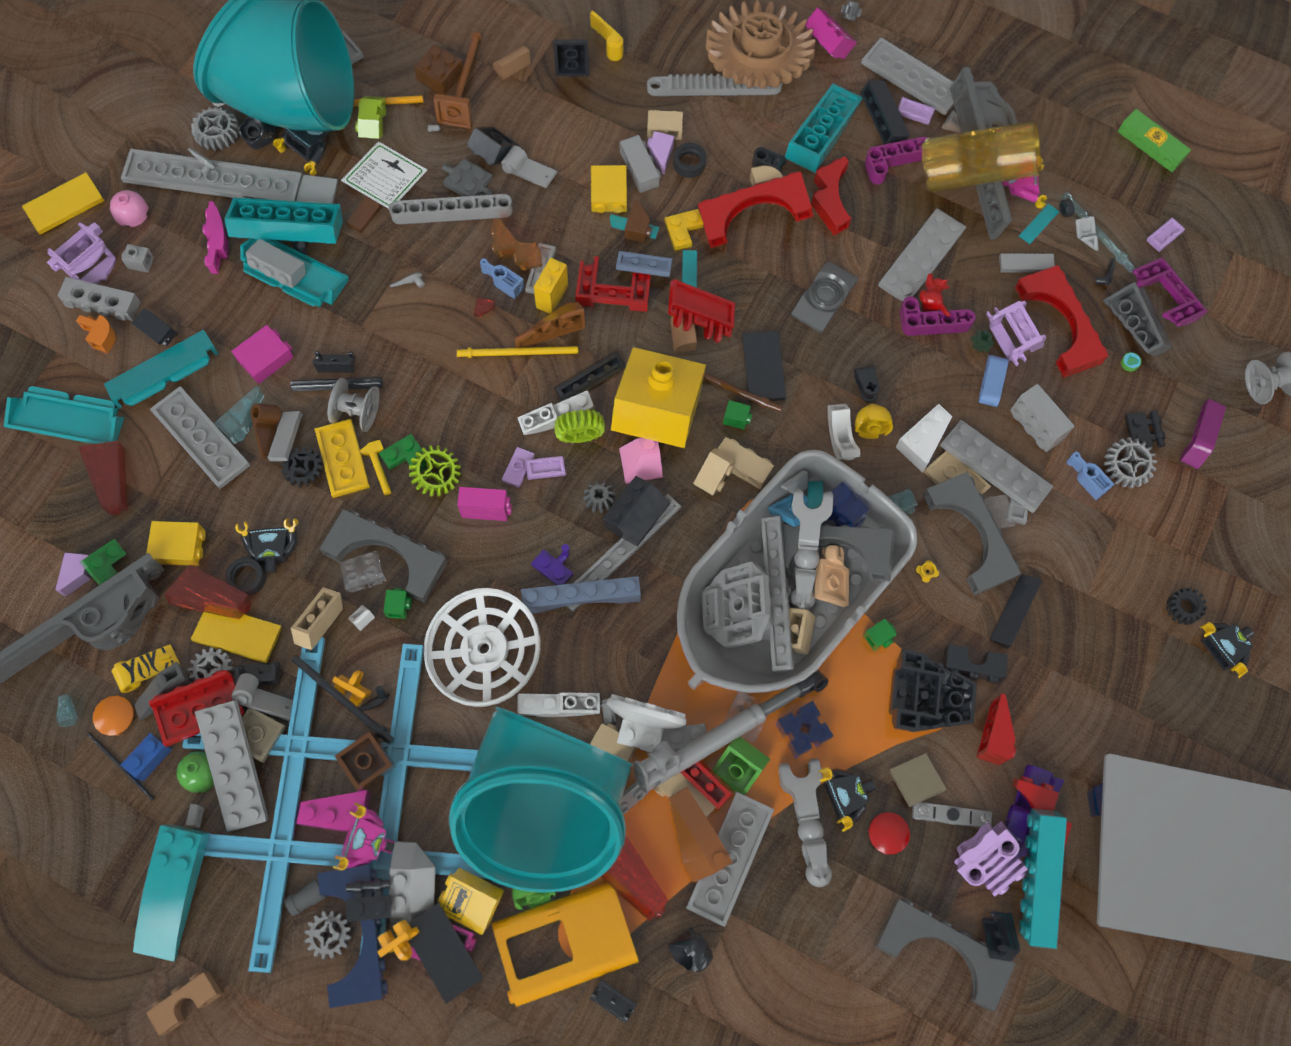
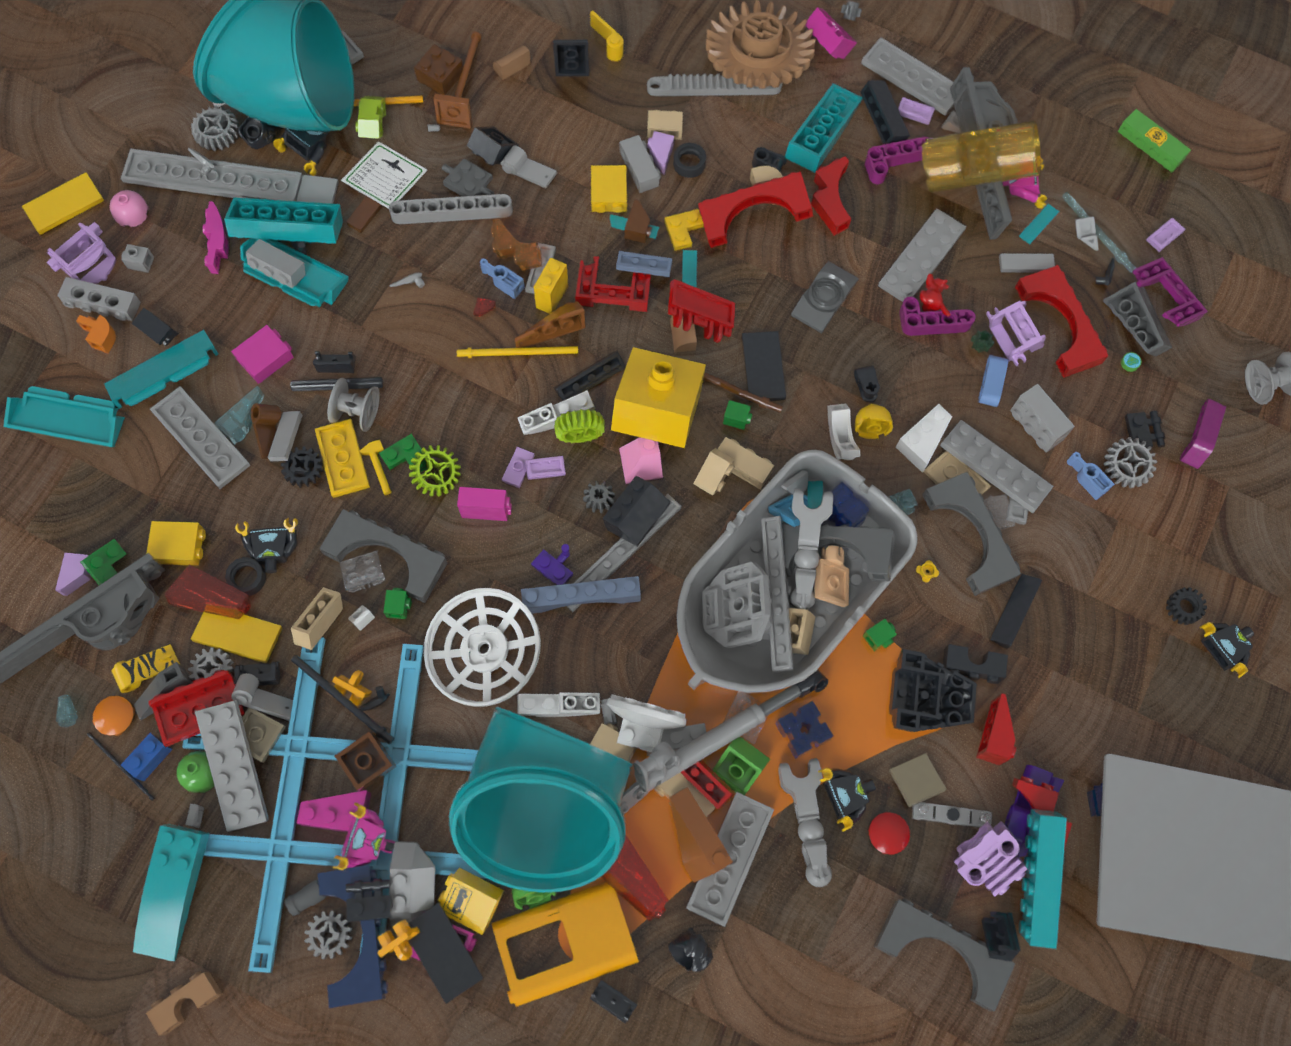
clear red slope [79,441,128,515] -> none
black tile [1059,199,1075,217] -> none

